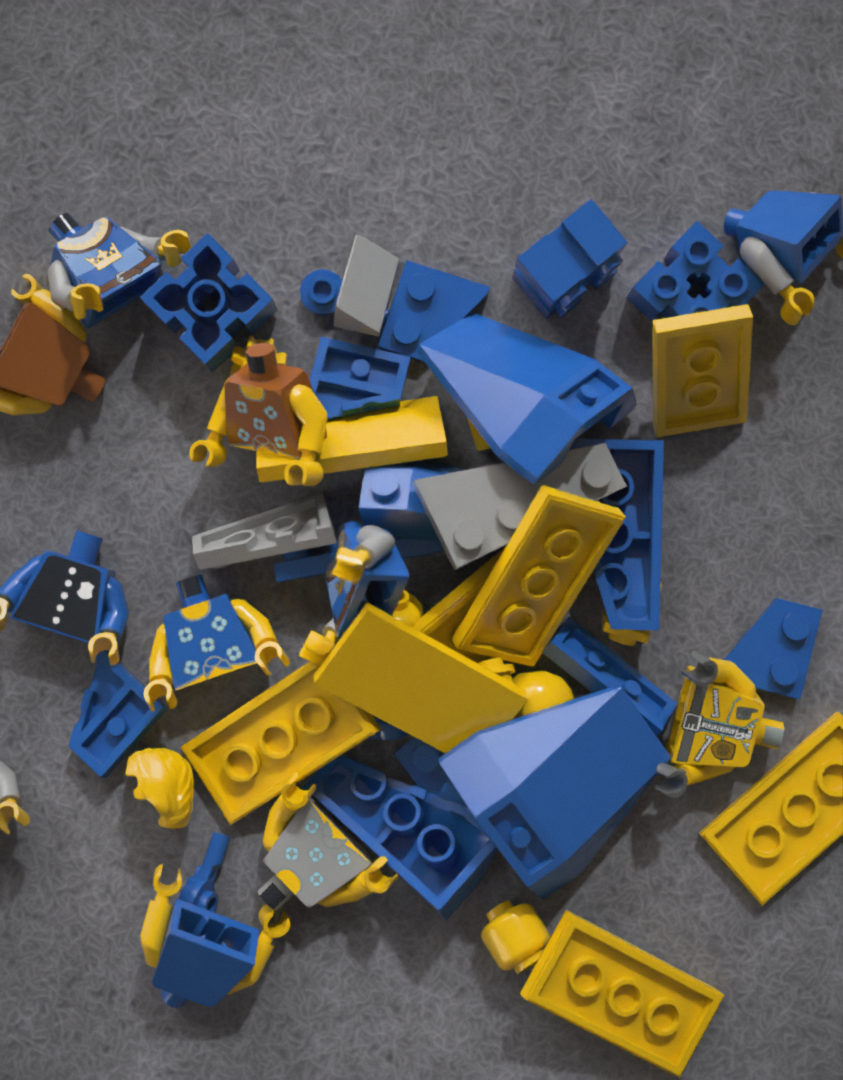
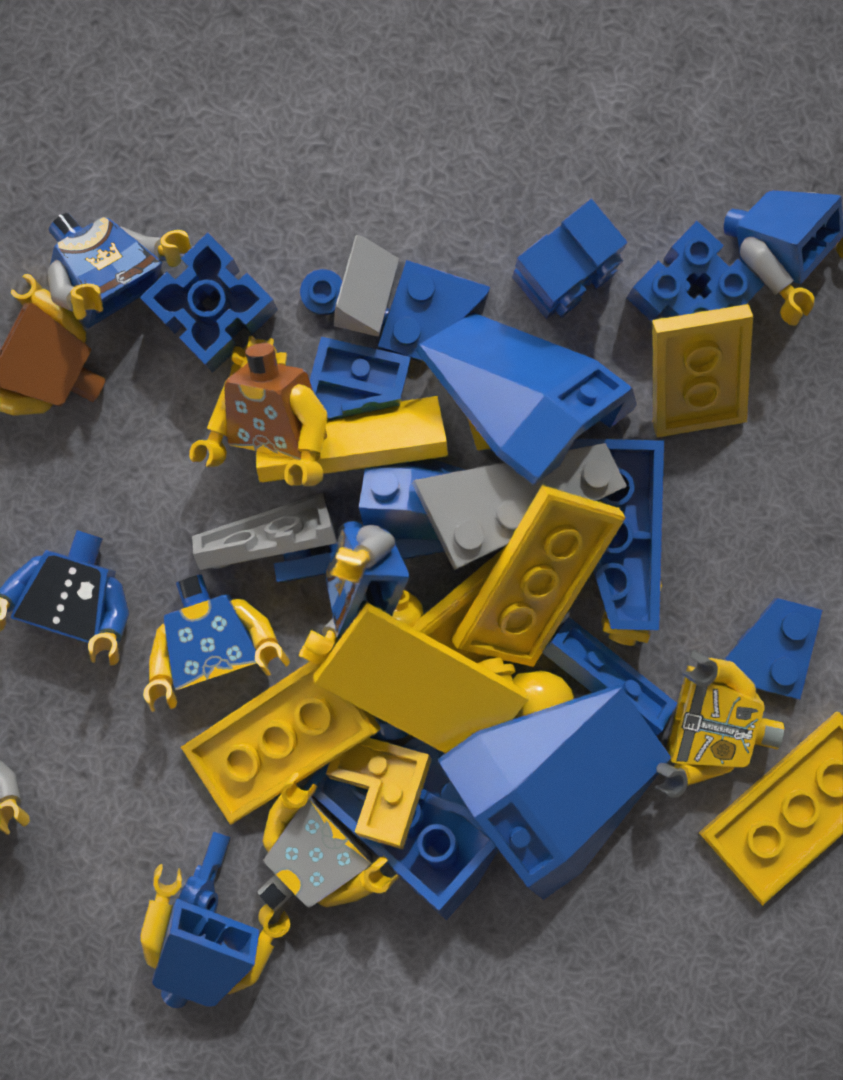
blue wing [68,650,169,778] -> none
yellow hair [125,748,194,830] -> none
yellow head [481,900,551,975] -> none
yellow tile [520,910,725,1078] -> none
none -> yellow plate [326,738,432,849]

